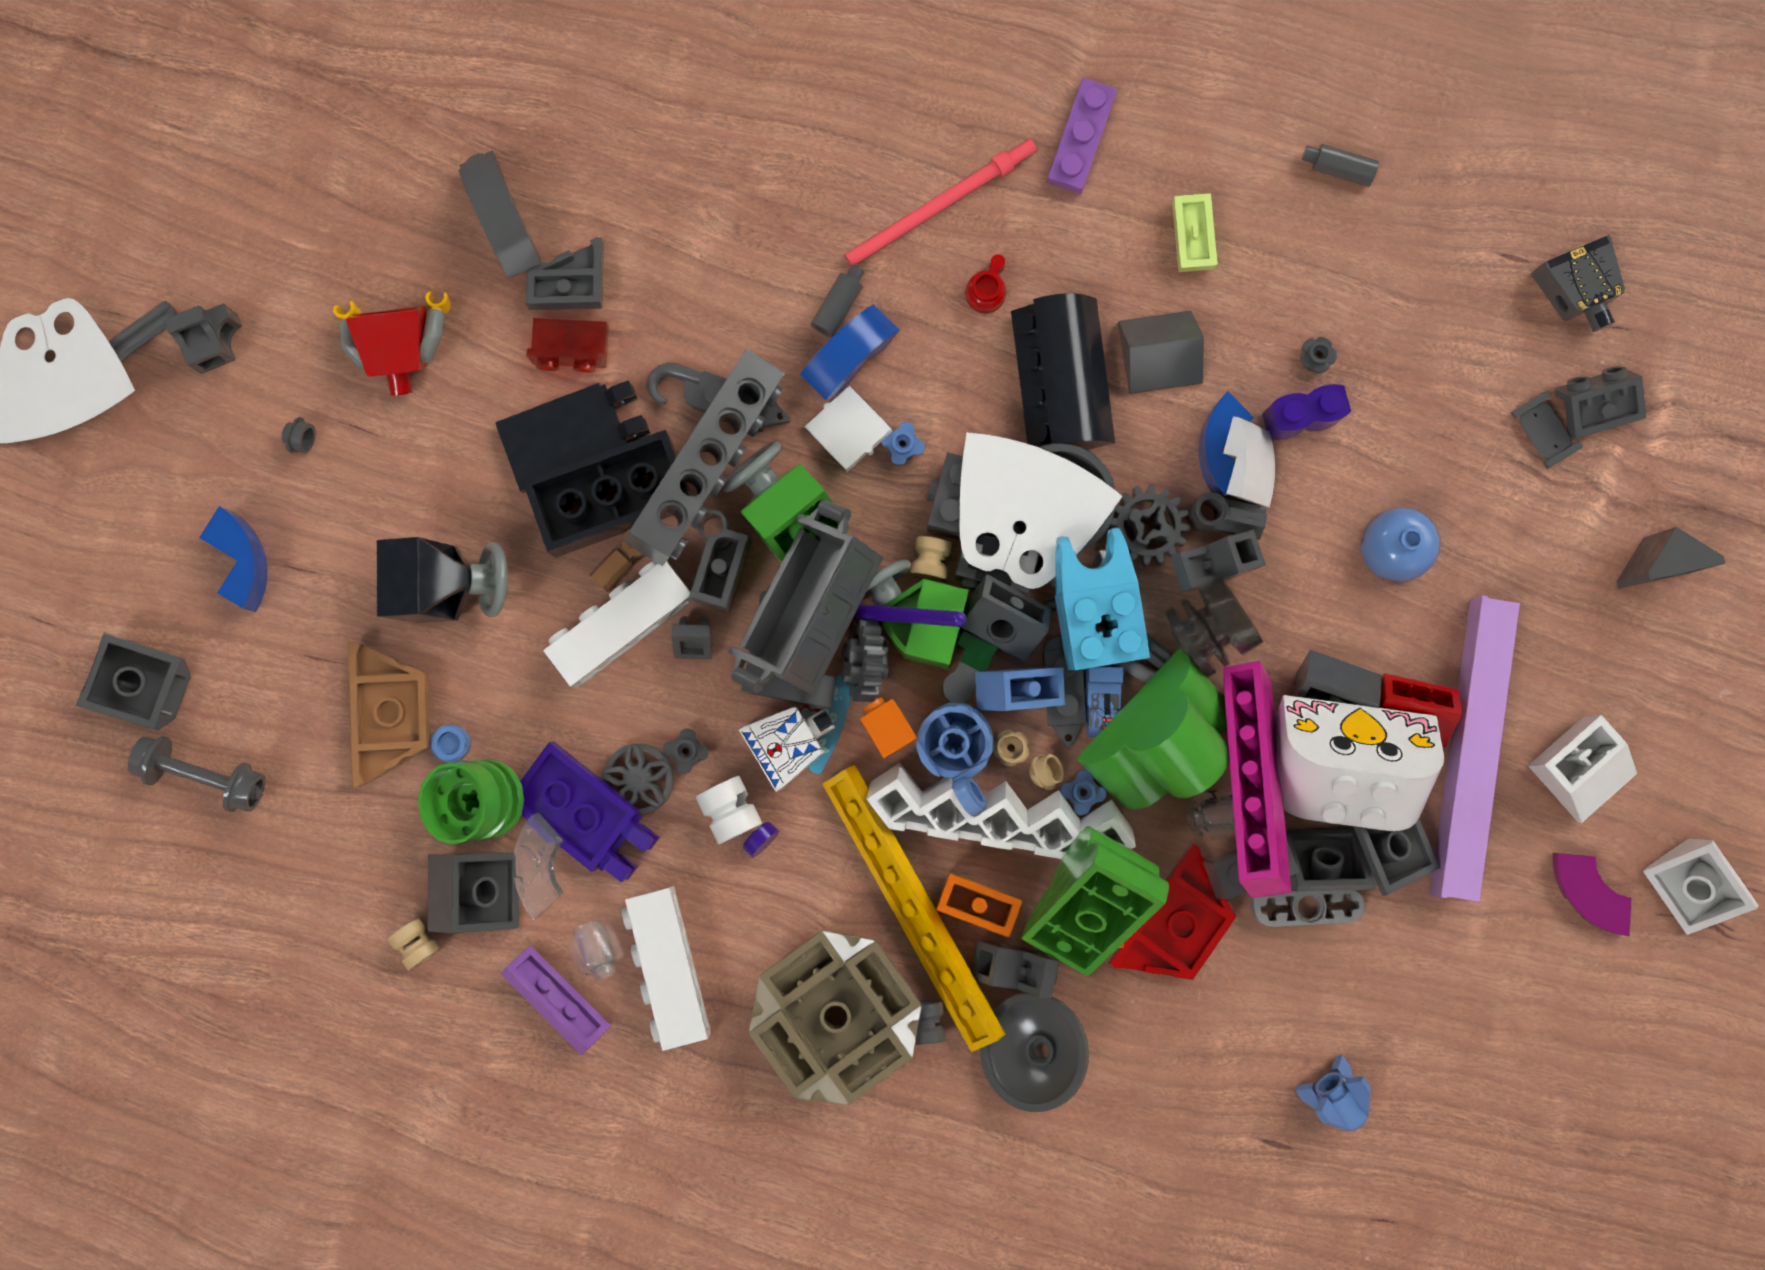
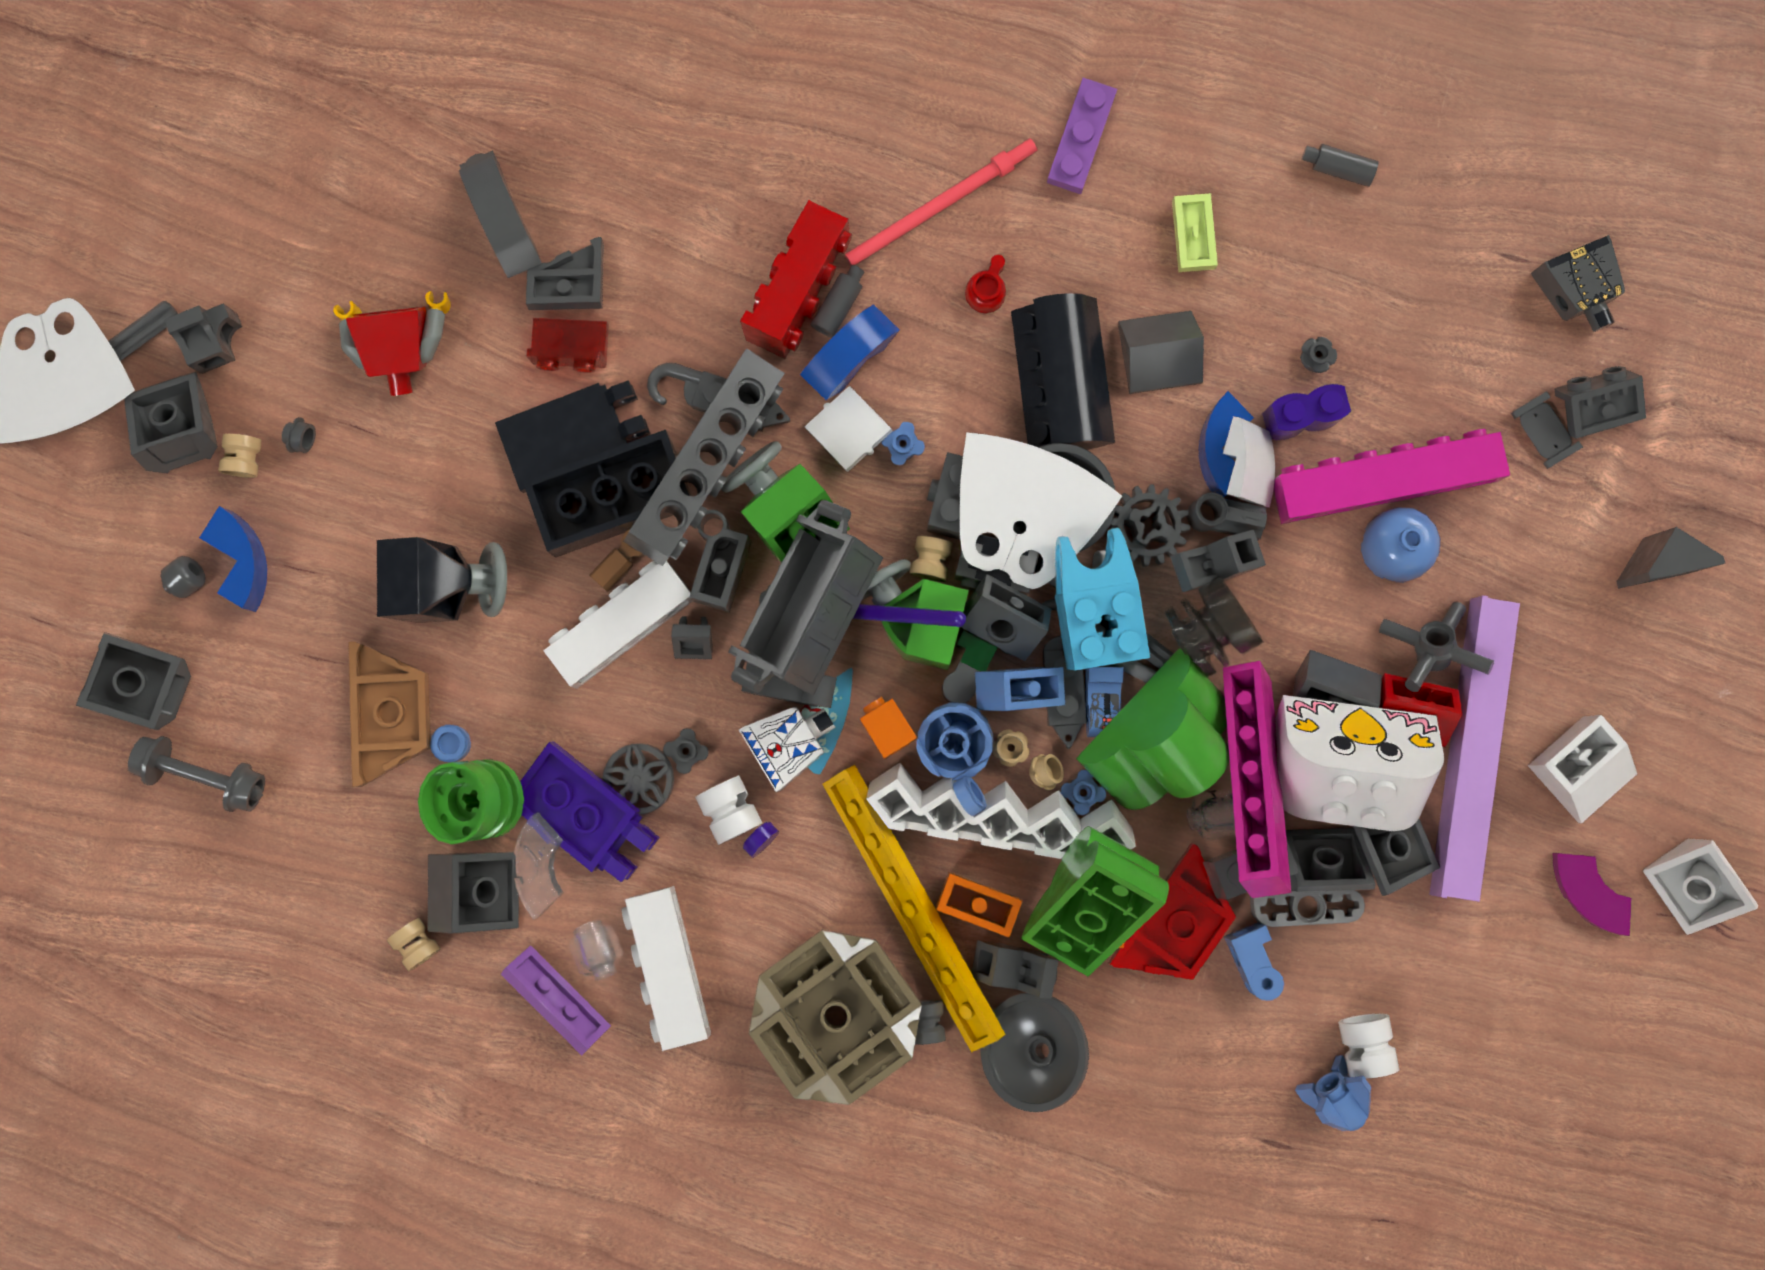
dark grey gear [841,620,889,702] -> none
none -> dark grey slope [124,372,218,474]
none -> dark grey piece [160,556,206,598]
none -> tan wheel [218,434,262,478]
none -> red wedge [740,200,852,359]
none -> medium blue leg [1224,922,1284,1001]
none -> dark pink brick [1273,429,1511,524]
none -> white wheel [1338,1014,1400,1079]
none -> dark grey bar [1379,602,1494,692]

